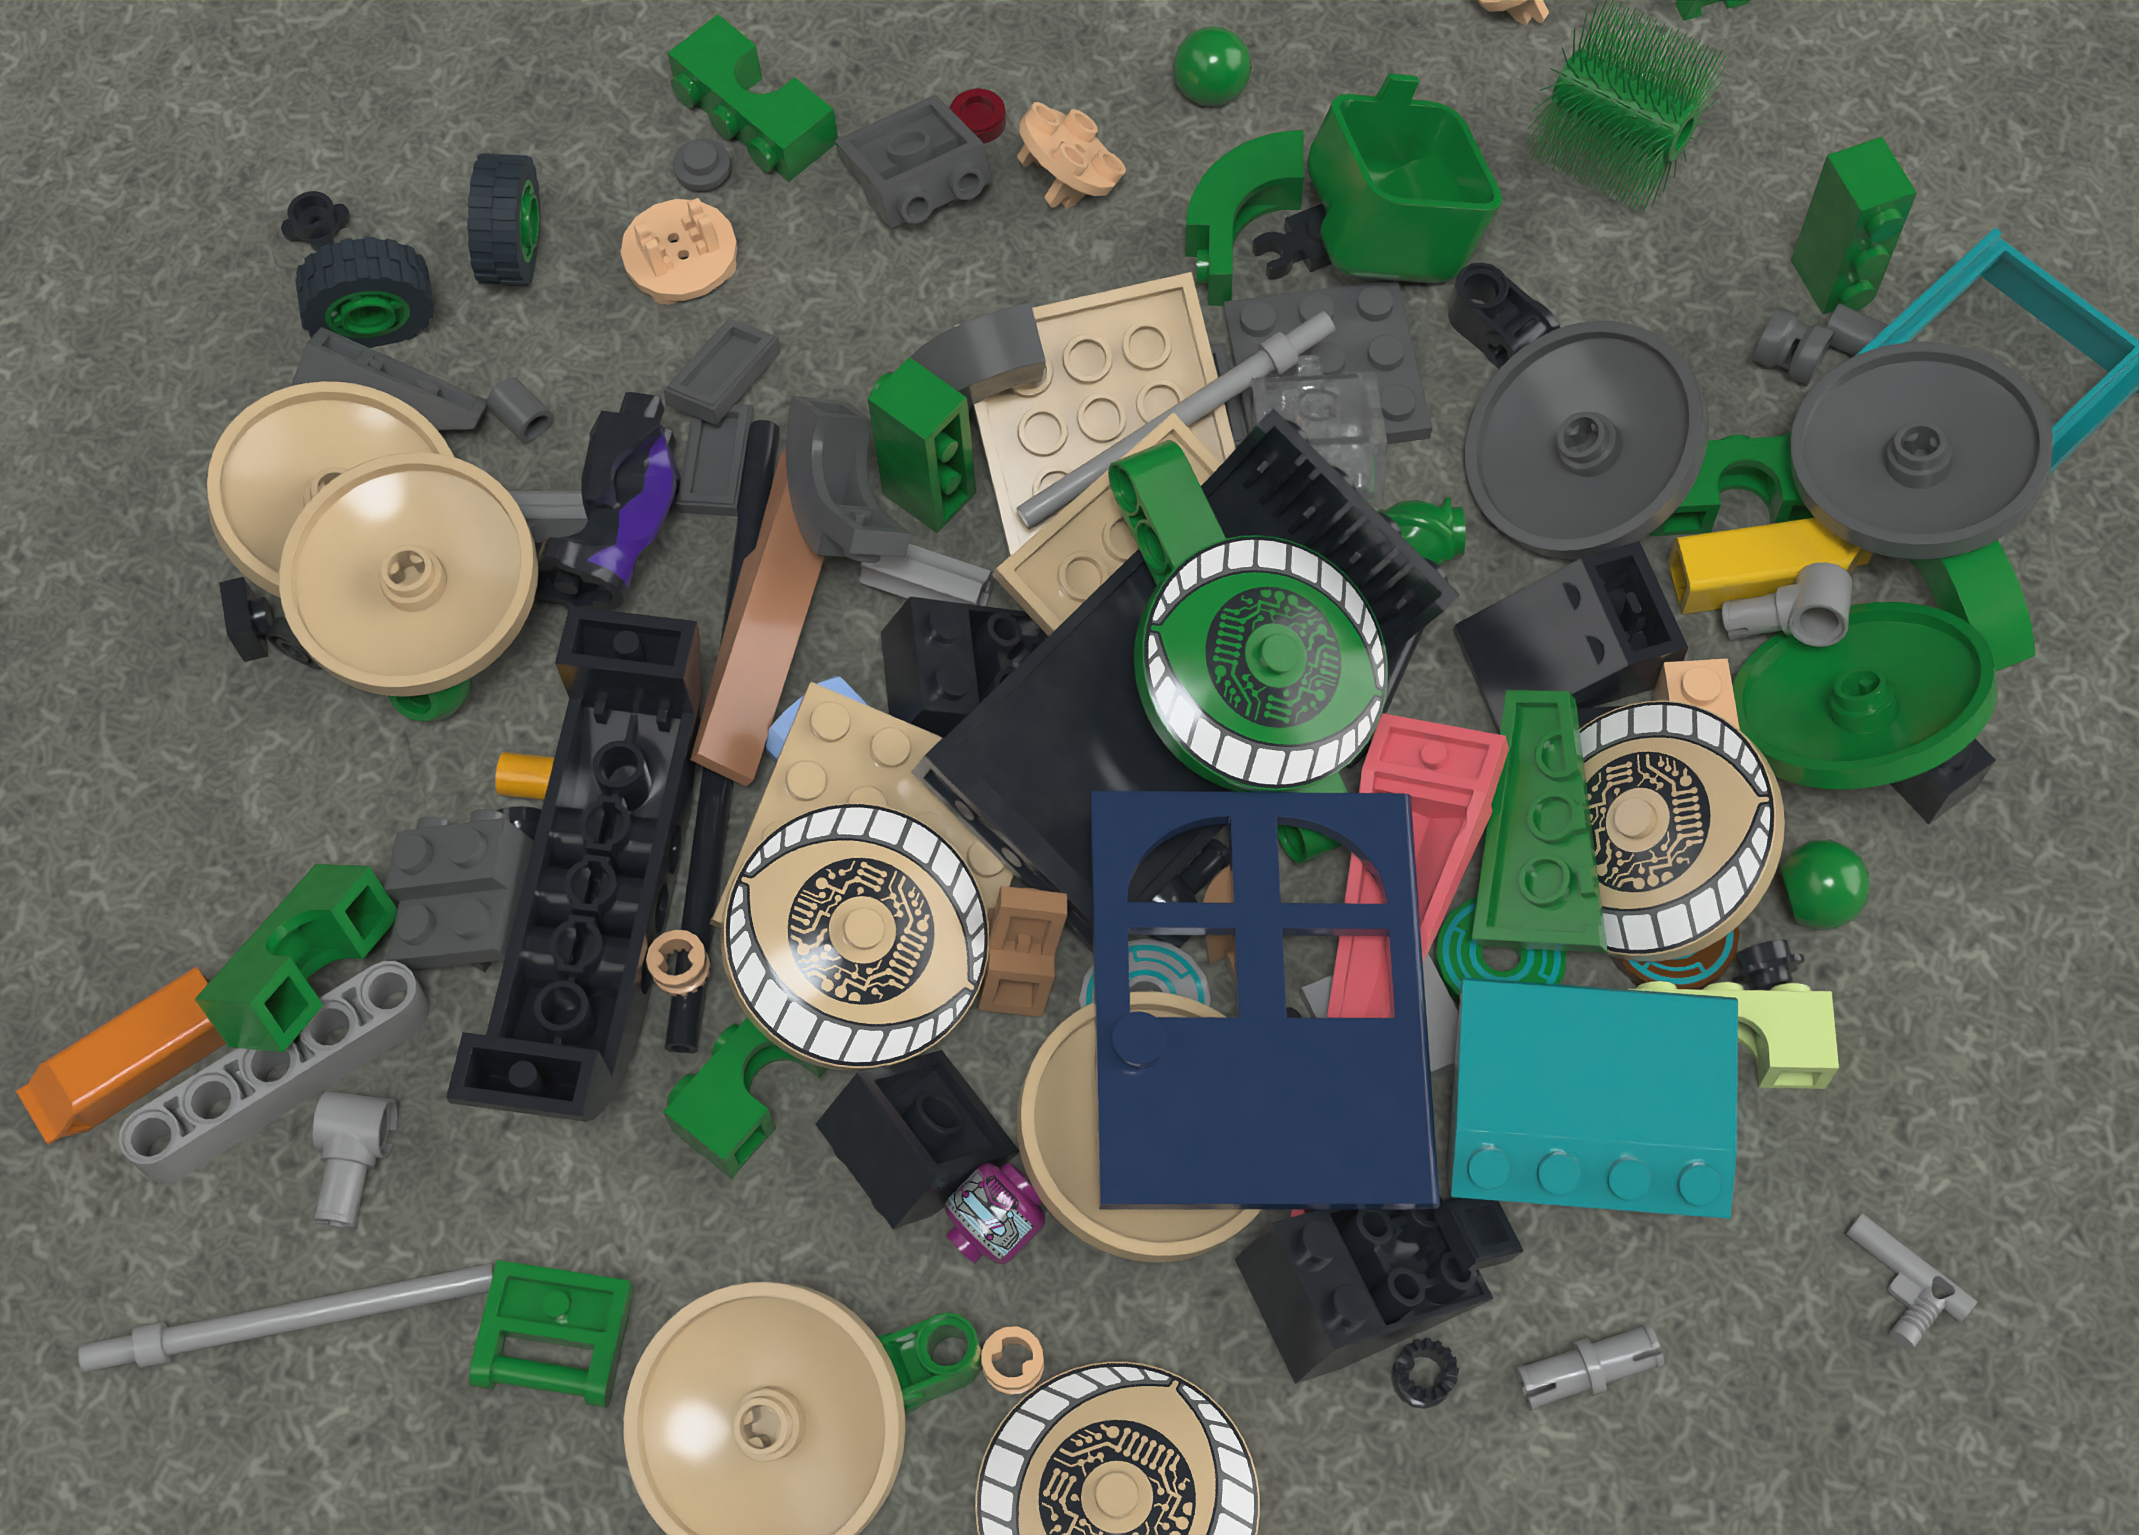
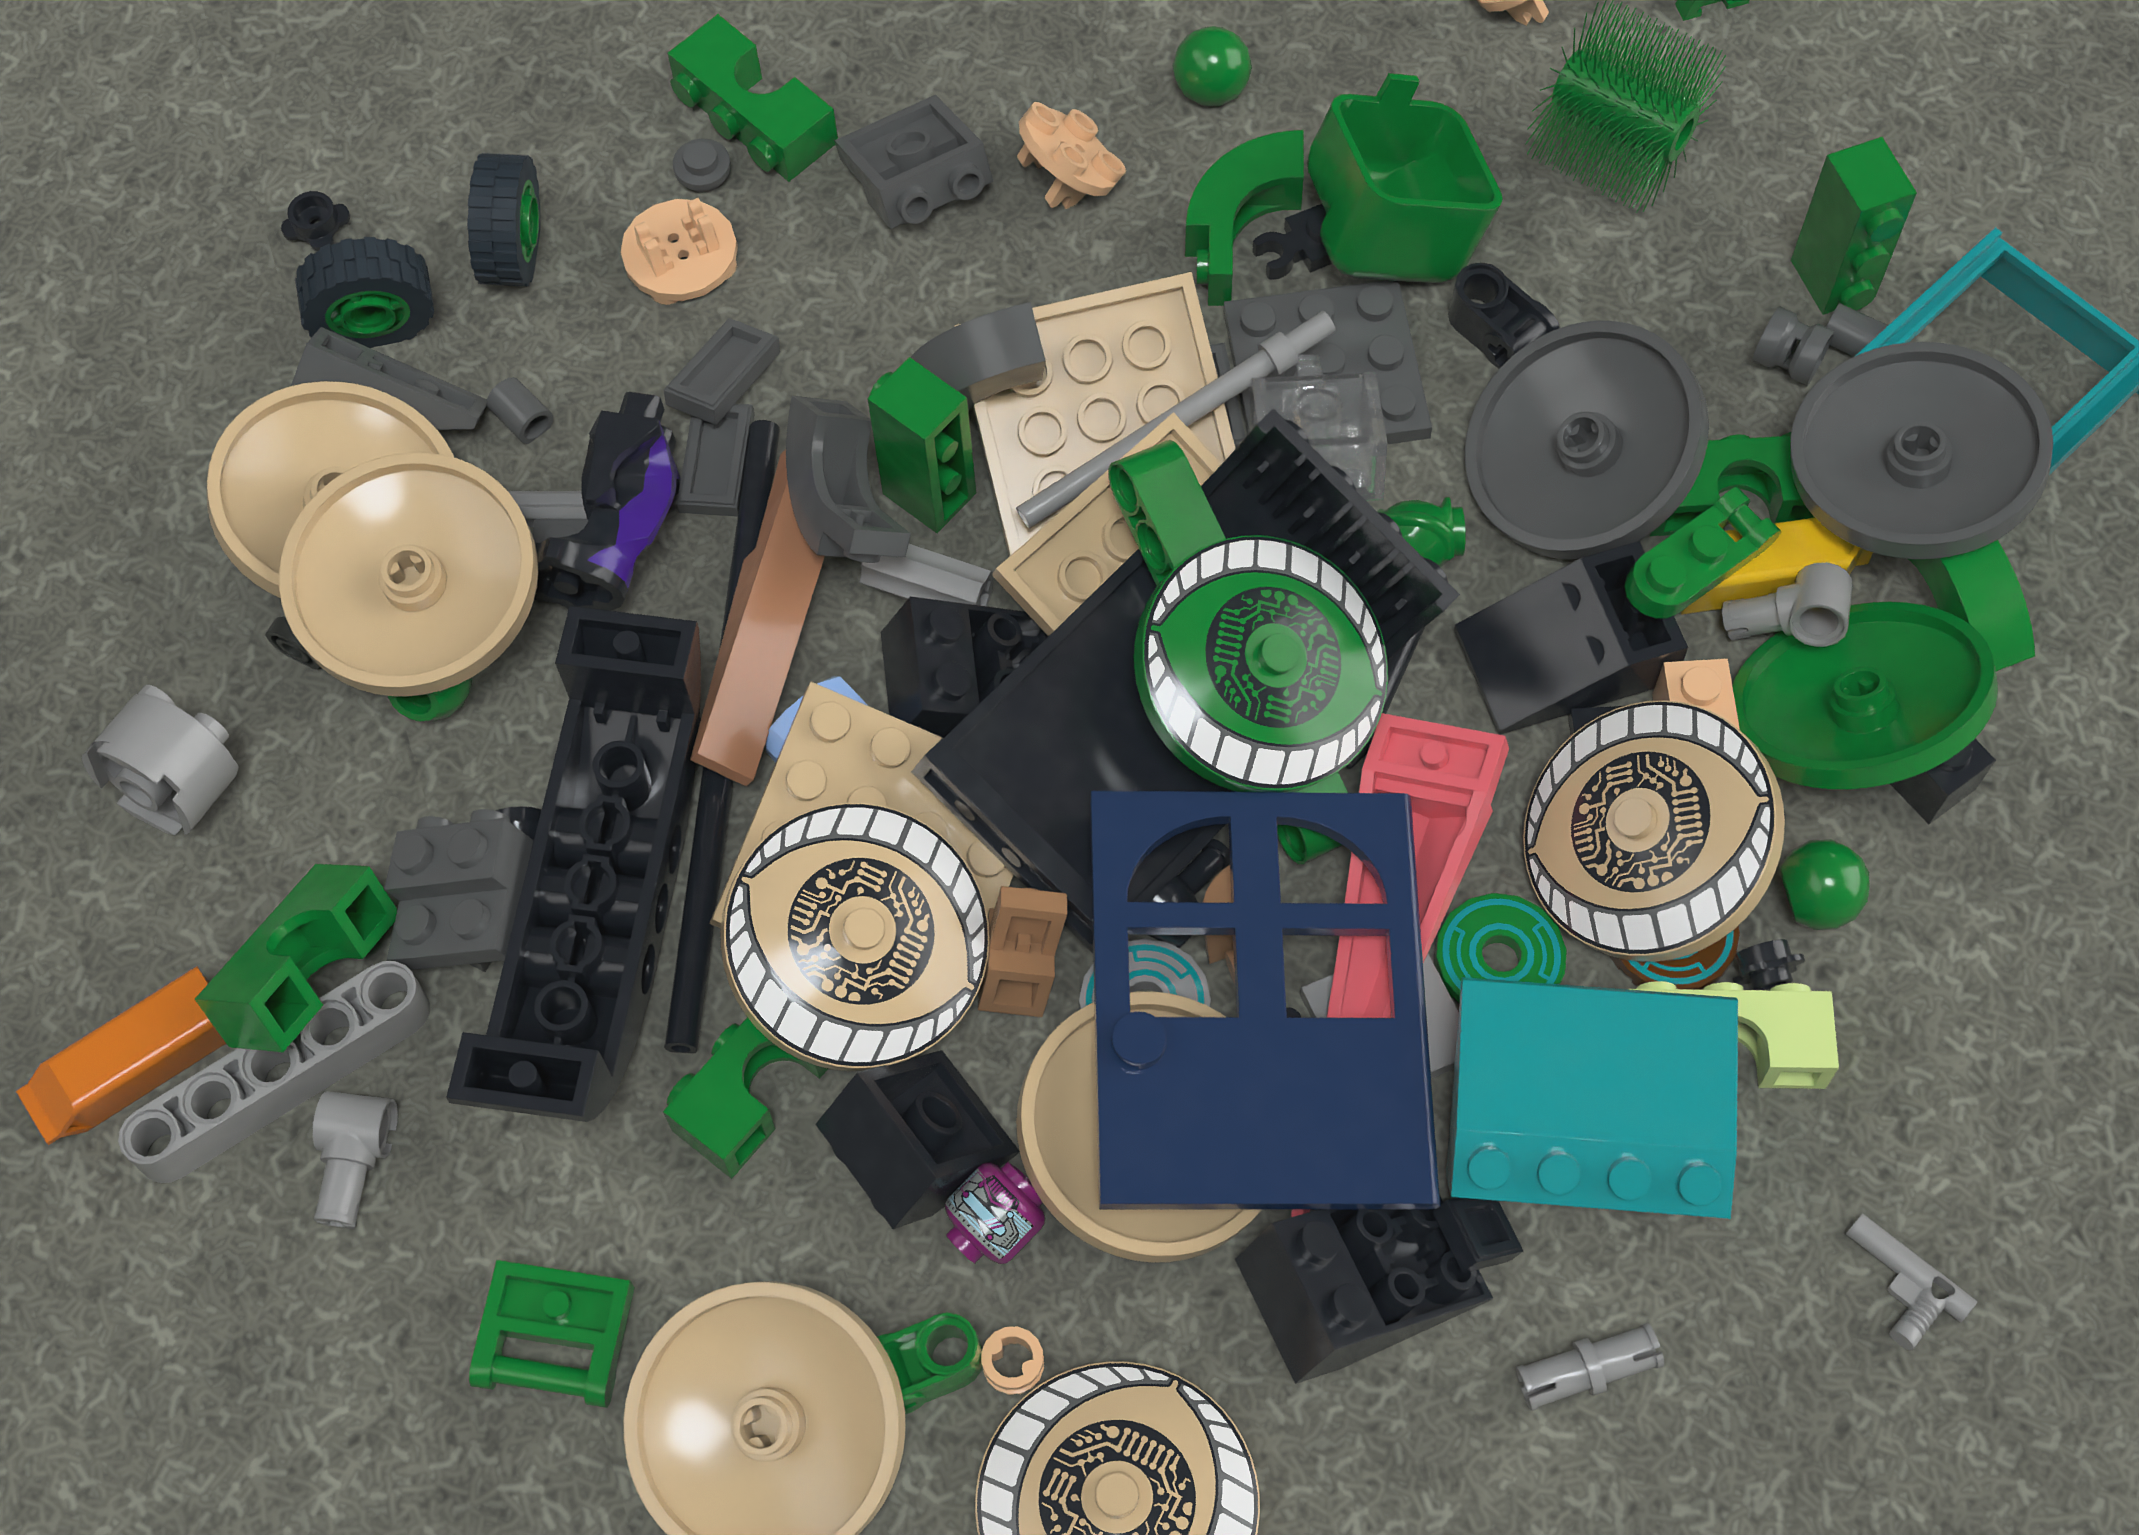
light grey bar [78,1263,495,1372] -> none
black plate [219,577,274,662] -> none
light orange hinge [495,752,555,800] -> none
light nougat bush [646,930,711,997] -> none
dark red tile [949,88,1006,144] -> none
black bush [1391,1337,1459,1409] -> none
green wing [1472,690,1608,953] -> none
none -> light grey brick [82,685,239,835]
none -> green plate [1624,487,1781,618]

